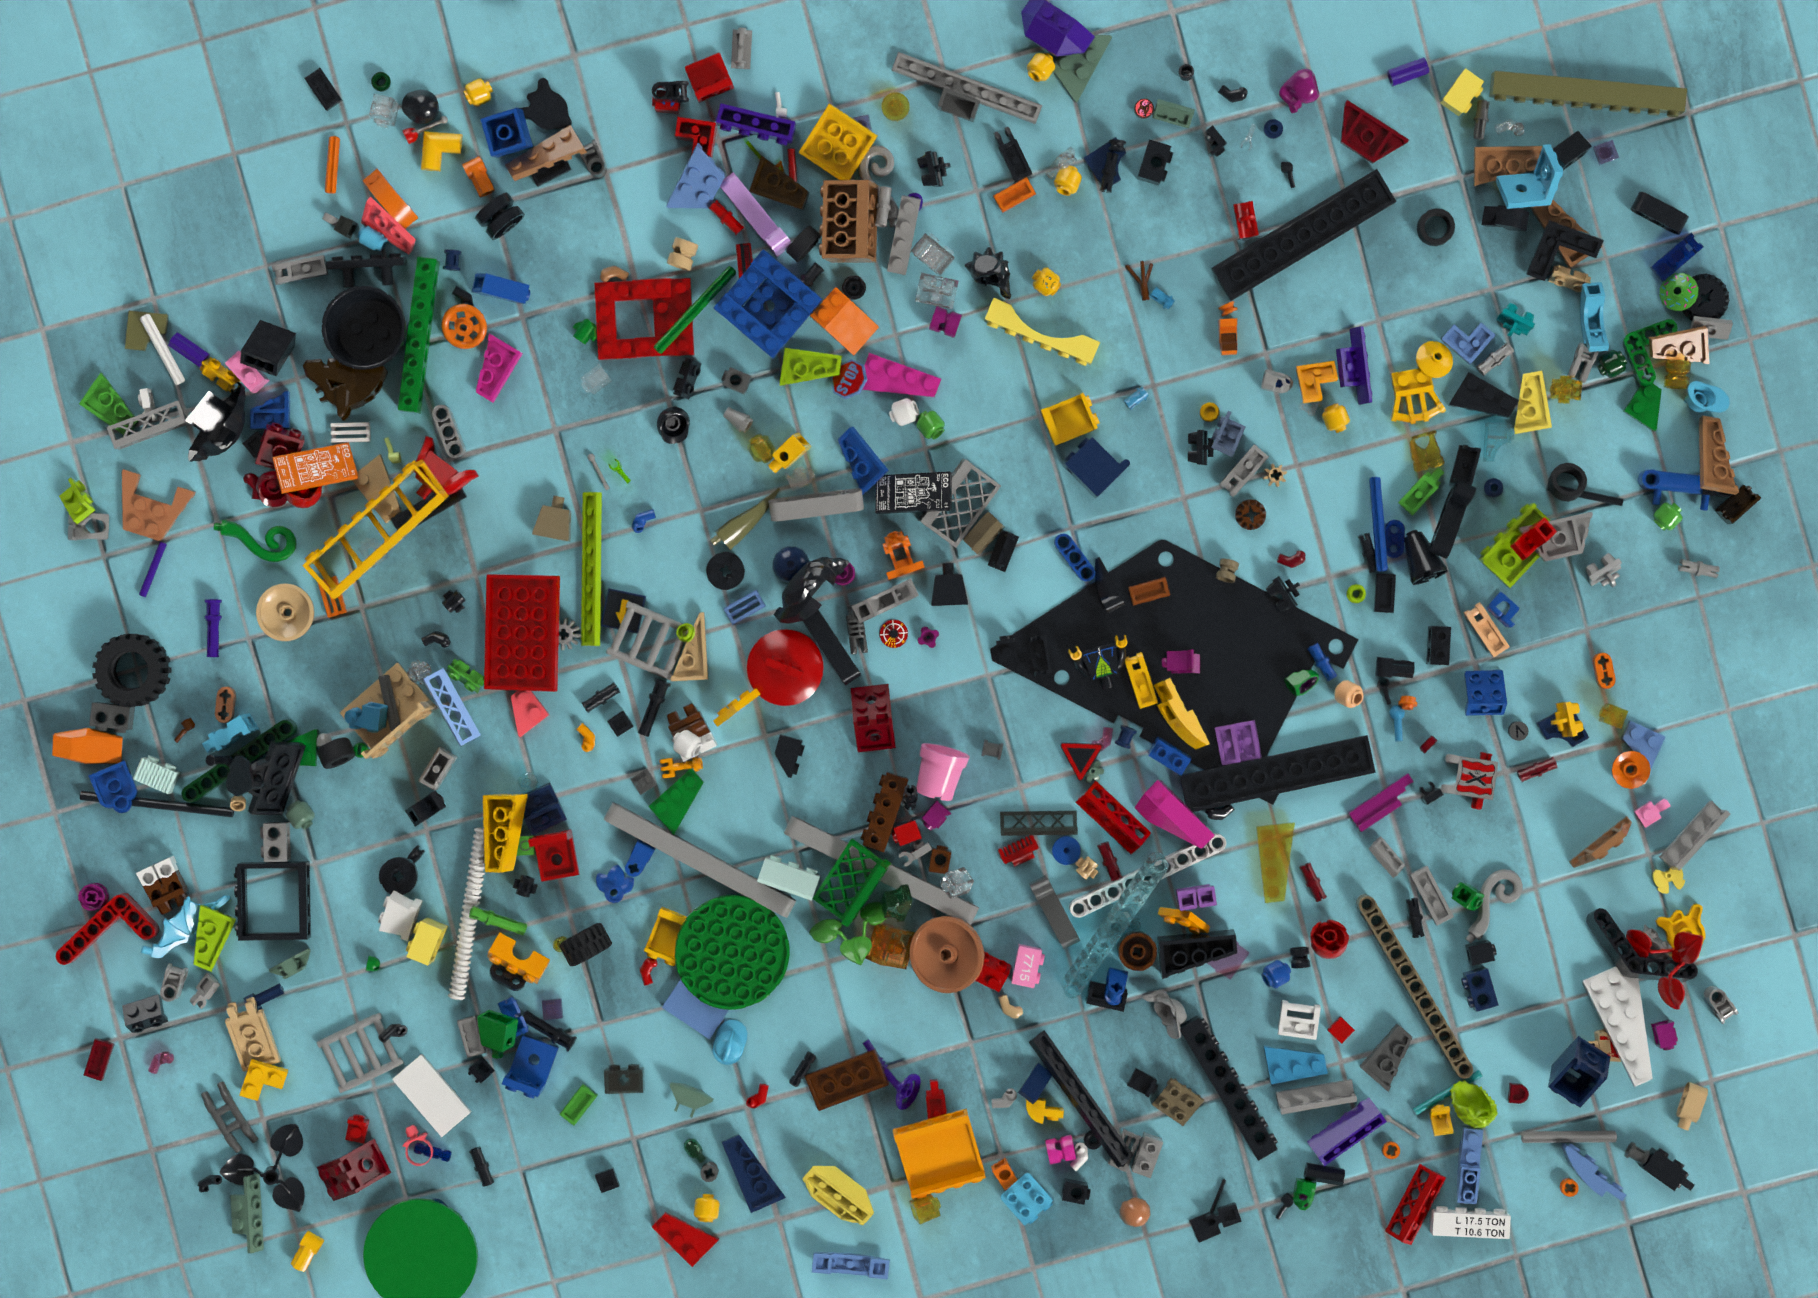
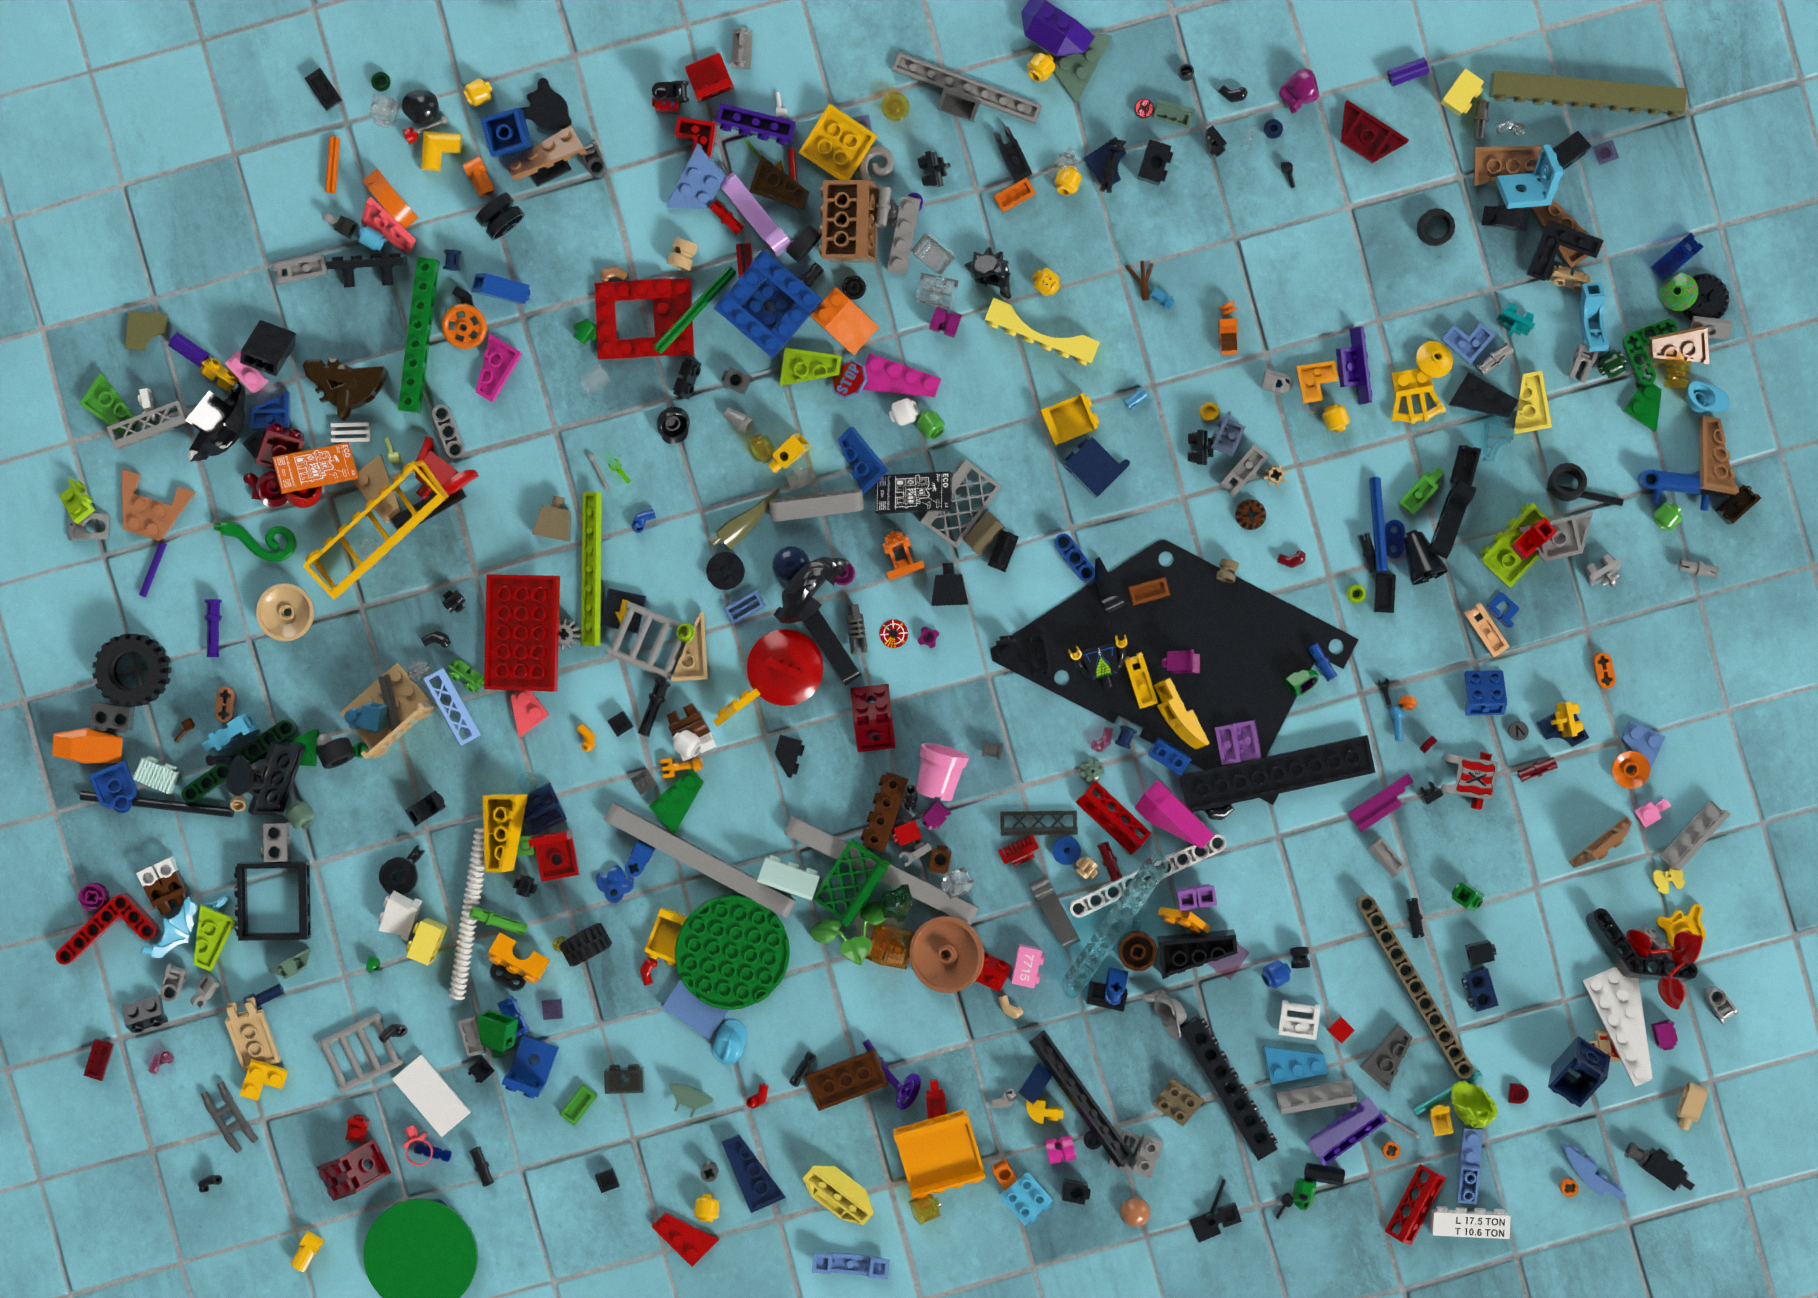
white axle [140,314,185,385] -> none
black plant [219,1124,305,1212] -> none
sand green bracket [230,1174,264,1254] -> none
orange tile [318,576,347,618] -> none
black piece [322,286,406,370] -> none
light grey brick [418,747,457,791] -> none
black pin [523,1010,577,1052] -> none
black pin [582,682,620,713] -> none
clear green cylinder [684,1138,706,1163] -> none
light grey arch [852,578,919,623] -> none
piece [1060,743,1103,781] -> none
white arm [1070,1143,1088,1171] -> none
black bracket [1127,1067,1158,1098] -> none
black plate [1211,169,1397,301] -> none
red hips [1233,201,1259,239] -> none
clear yellow wing [1256,822,1295,903] -> none
black hips [1266,576,1300,612] -> none
dark red pin [1299,862,1327,902] -> none
red cylinder [1310,920,1349,959] -> none
light nougat head [1334,680,1363,708] -> none
black piece [1375,657,1415,678] -> none
clear yellow piece [1409,431,1445,472] -> none
light grey plate [1409,866,1454,926] -> none
black brick [1426,626,1451,665] -> none
light grey plant [1465,869,1523,943] -> none
dark blue plate [1484,478,1503,498] -> none
light grey axle [1521,1131,1617,1143] -> none
clear yellow brick [1550,376,1582,404] -> none
clear yellow brick [1598,703,1628,729] -> none
black beam [1630,192,1689,235] -> none

